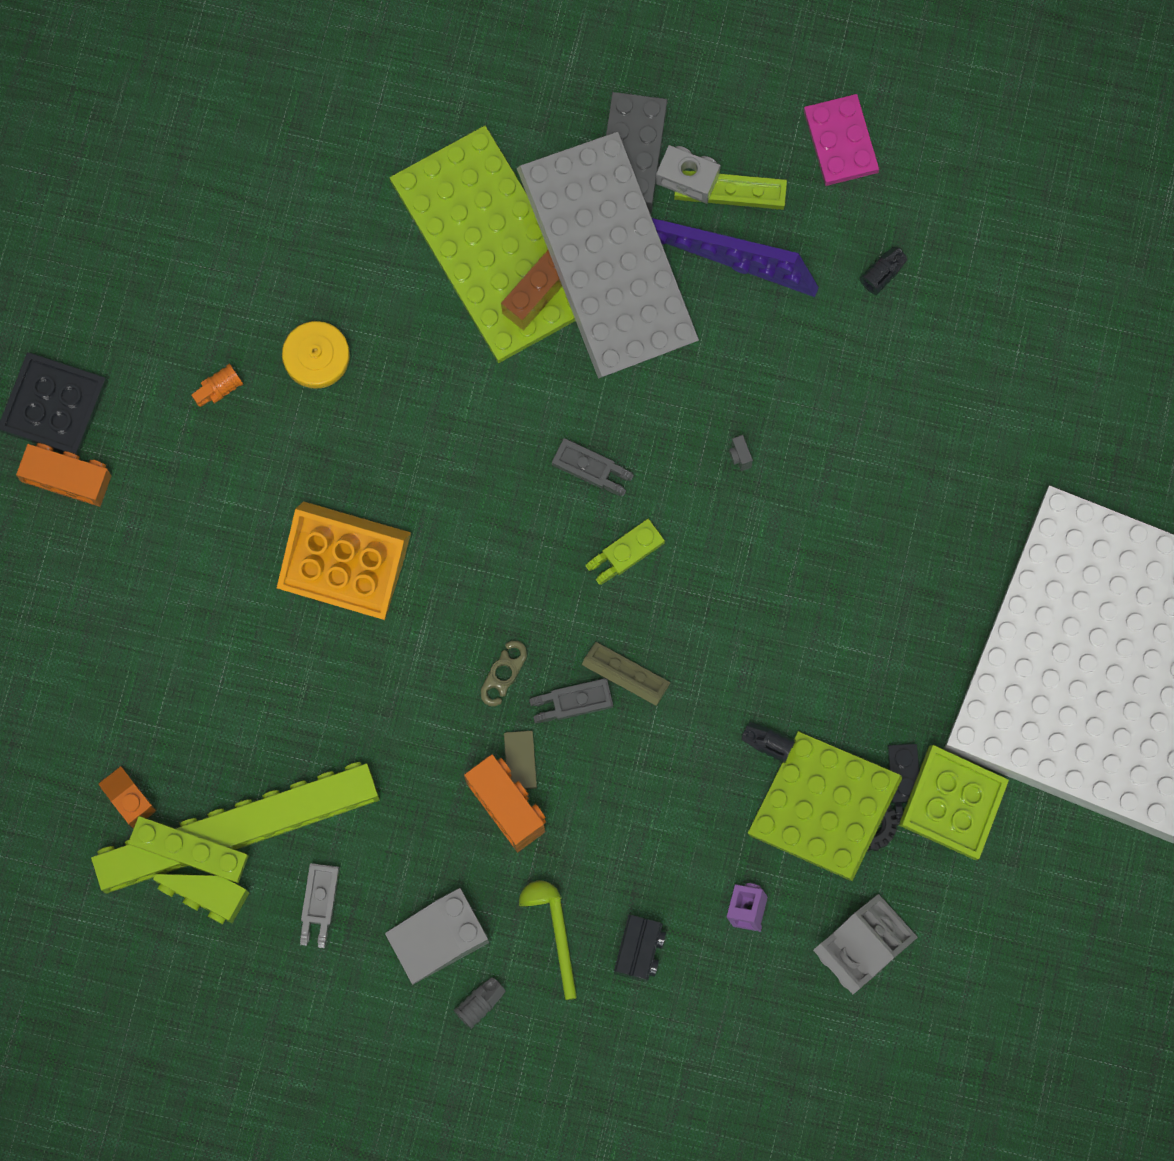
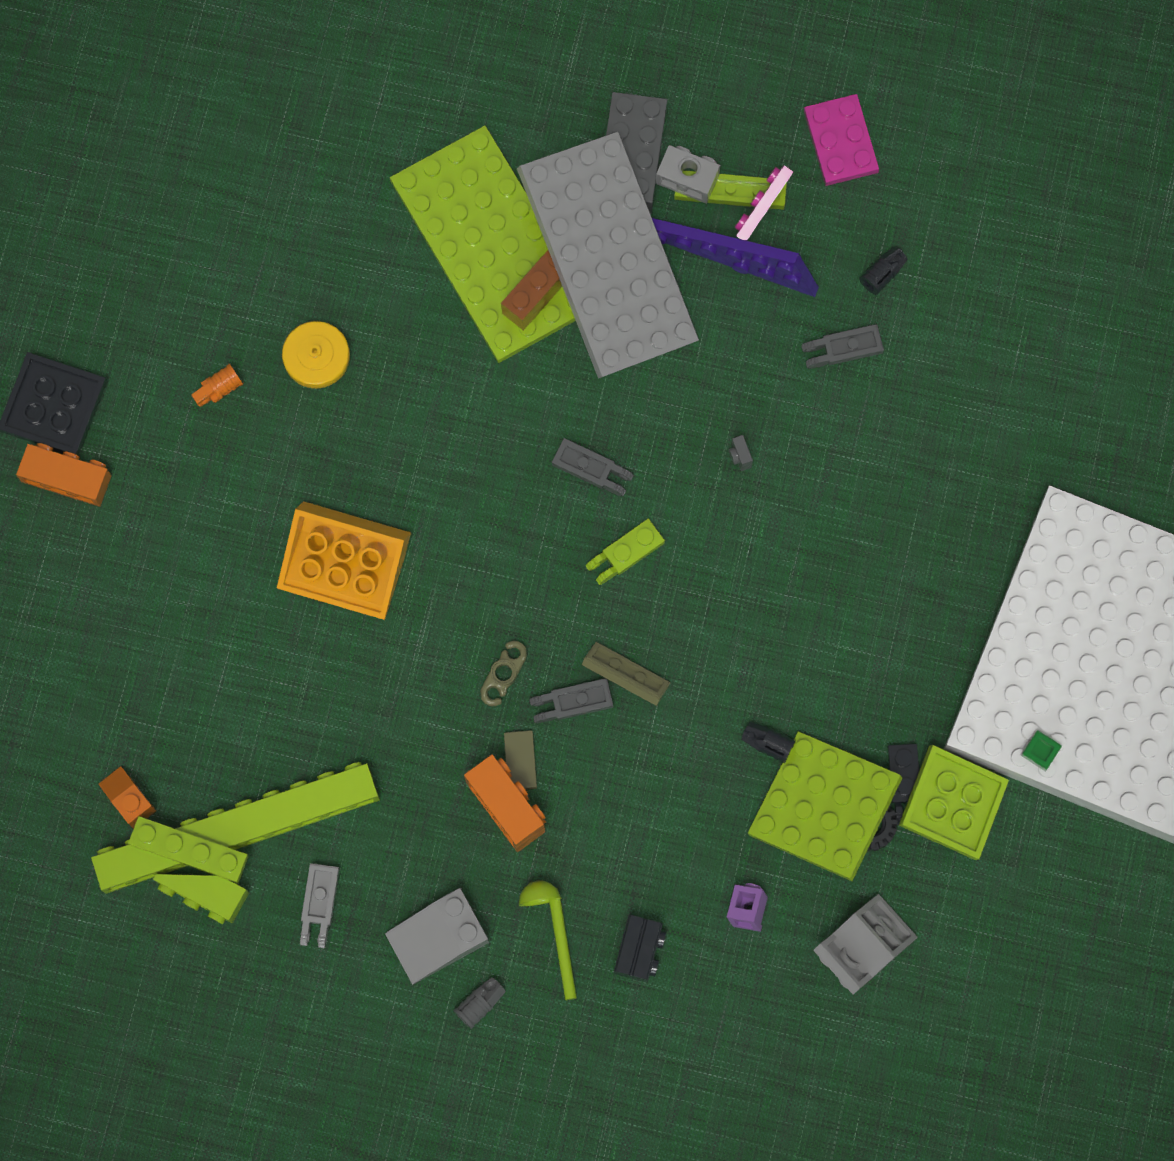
none -> plate [735,165,793,241]
none -> dark grey hinge [801,324,884,369]
none -> green tile [1021,730,1062,772]

